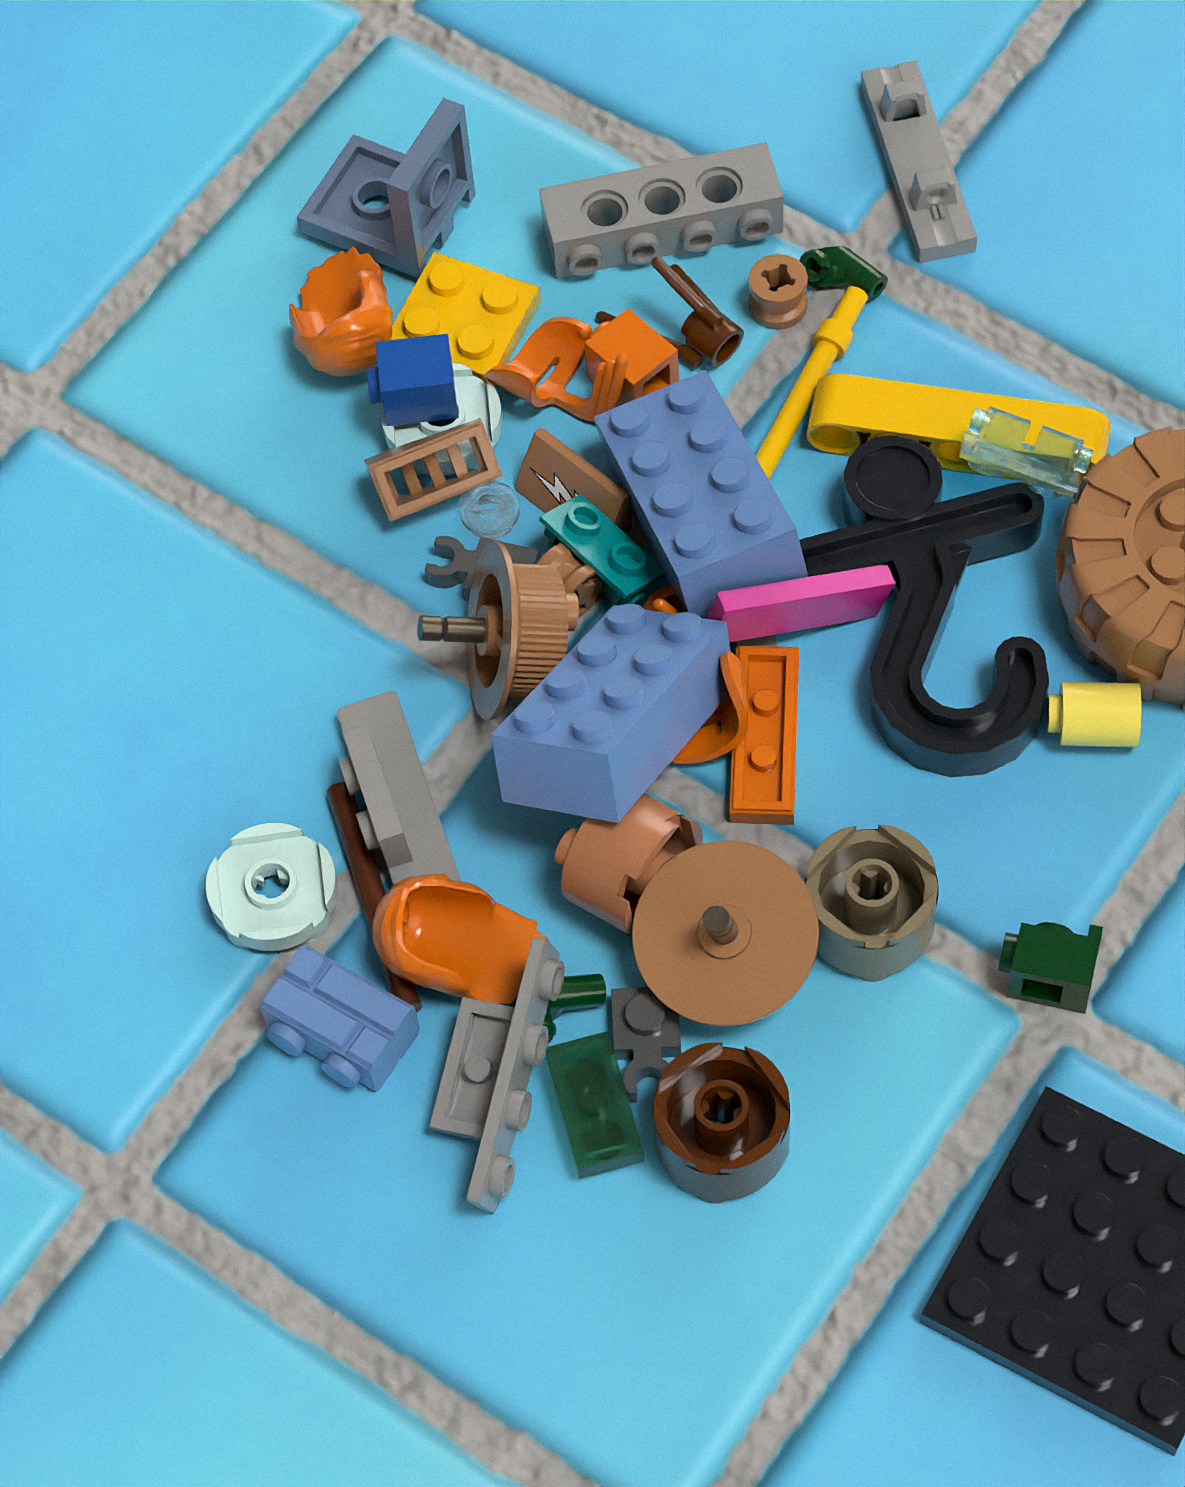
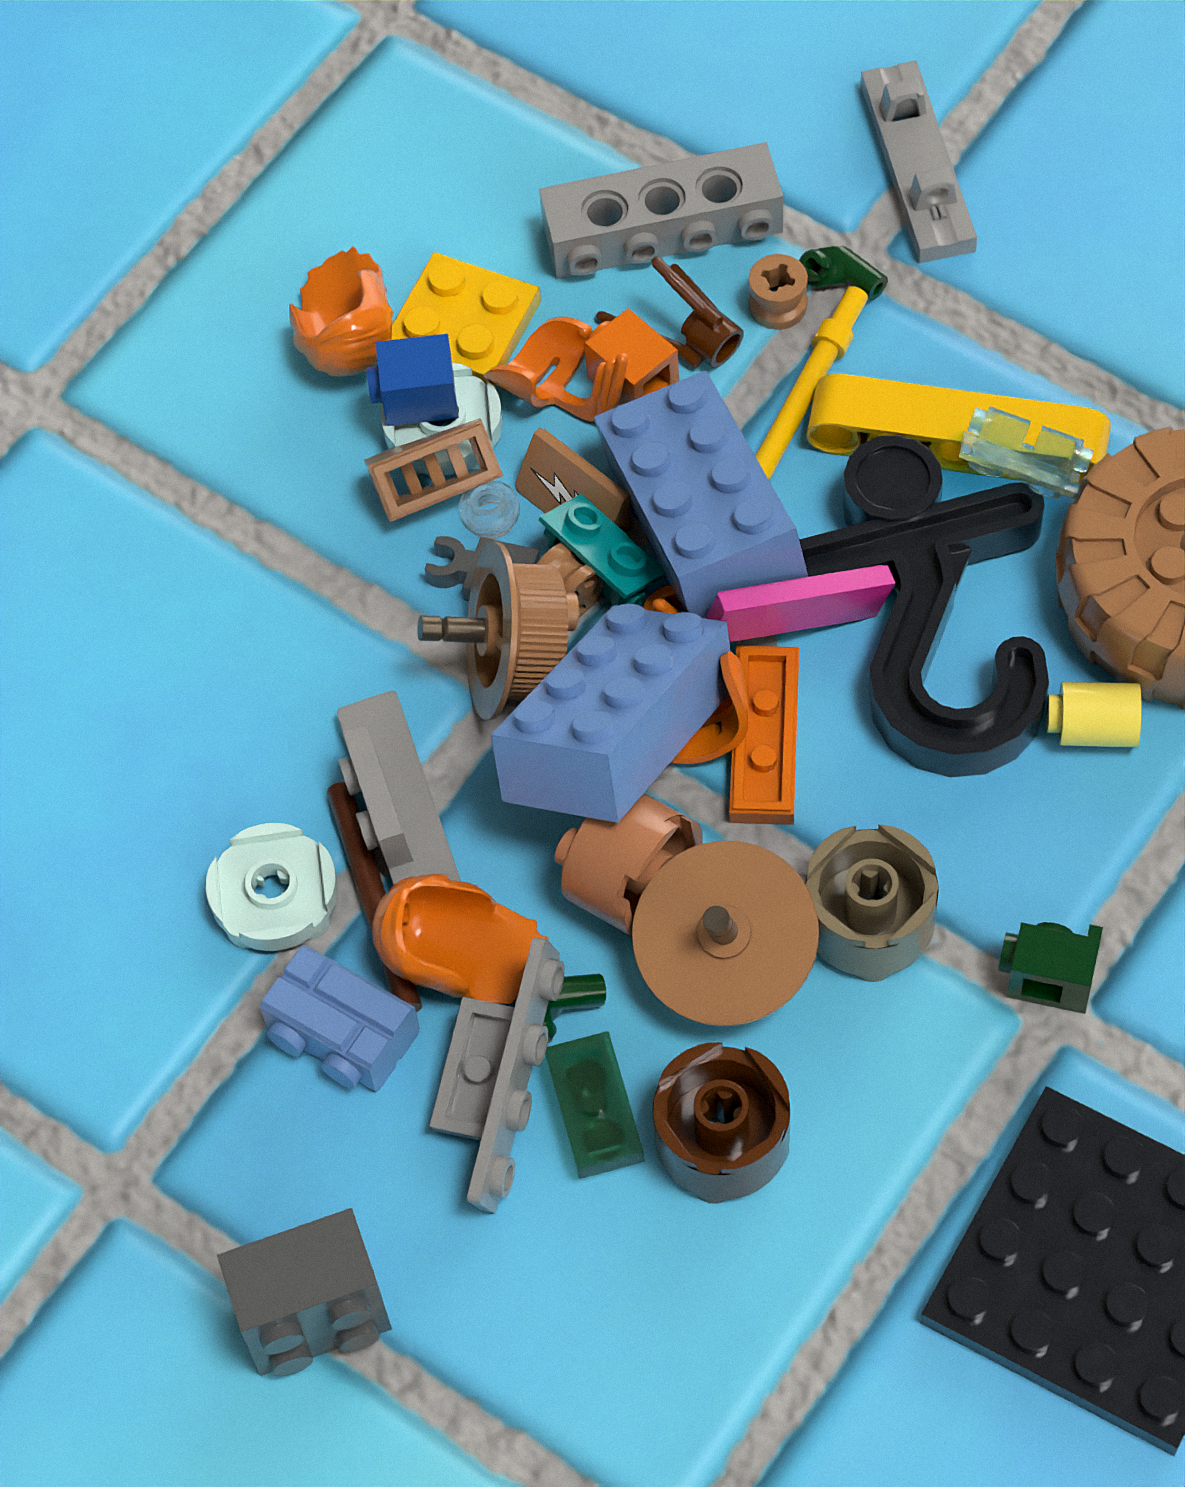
sand blue bracket [297,98,476,278] -> none
dark grey plate [611,987,681,1103] -> none
none -> dark grey brick [217,1208,392,1376]

